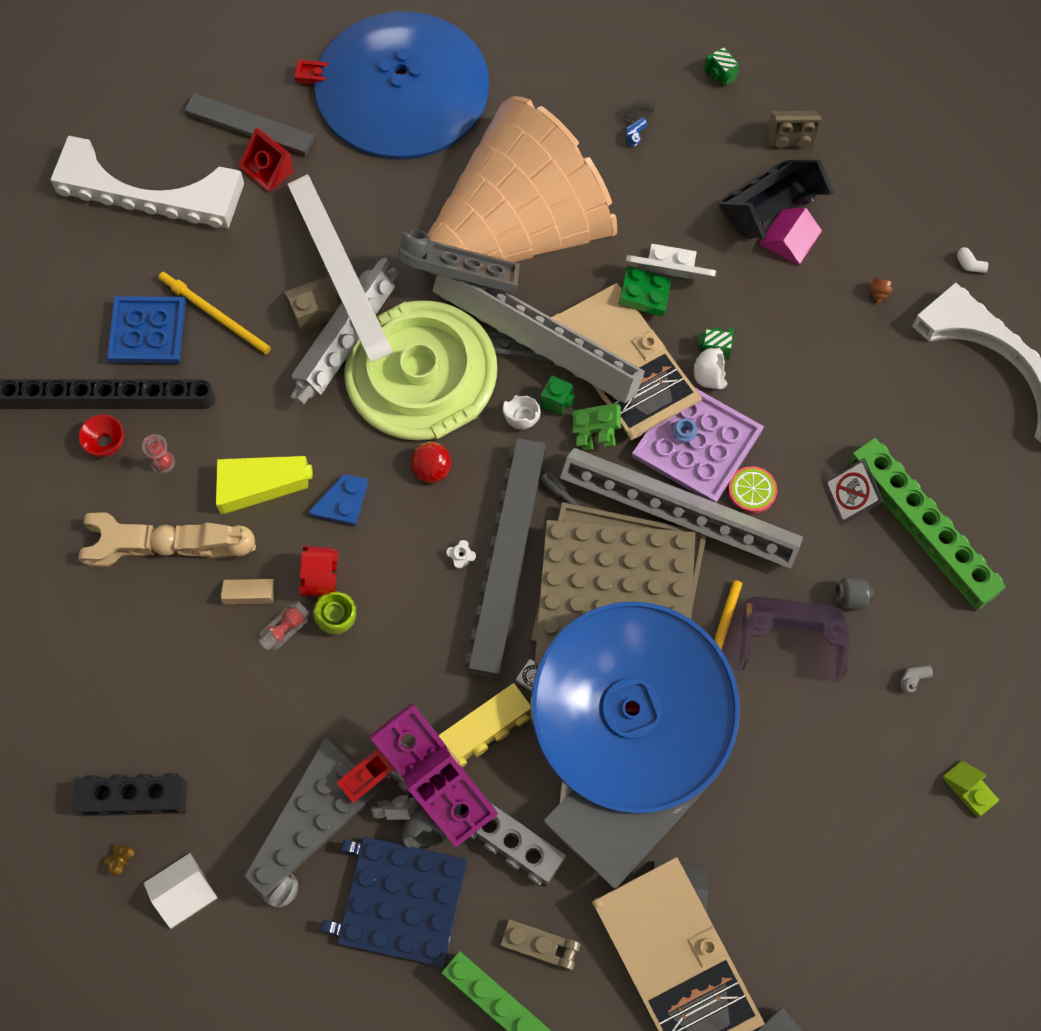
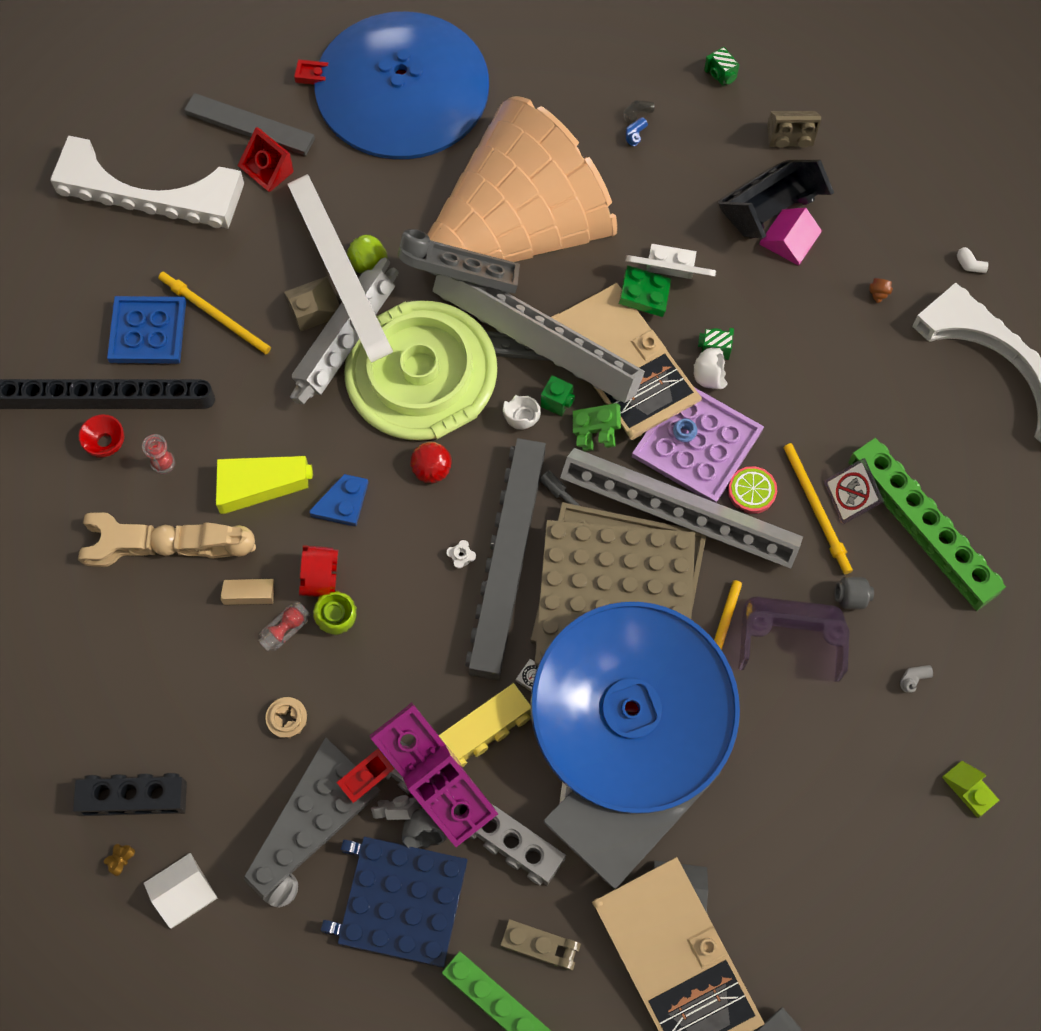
none -> tan gear [266,697,307,738]
none -> lime hair [347,235,388,273]
none -> yellow bar [783,443,853,575]

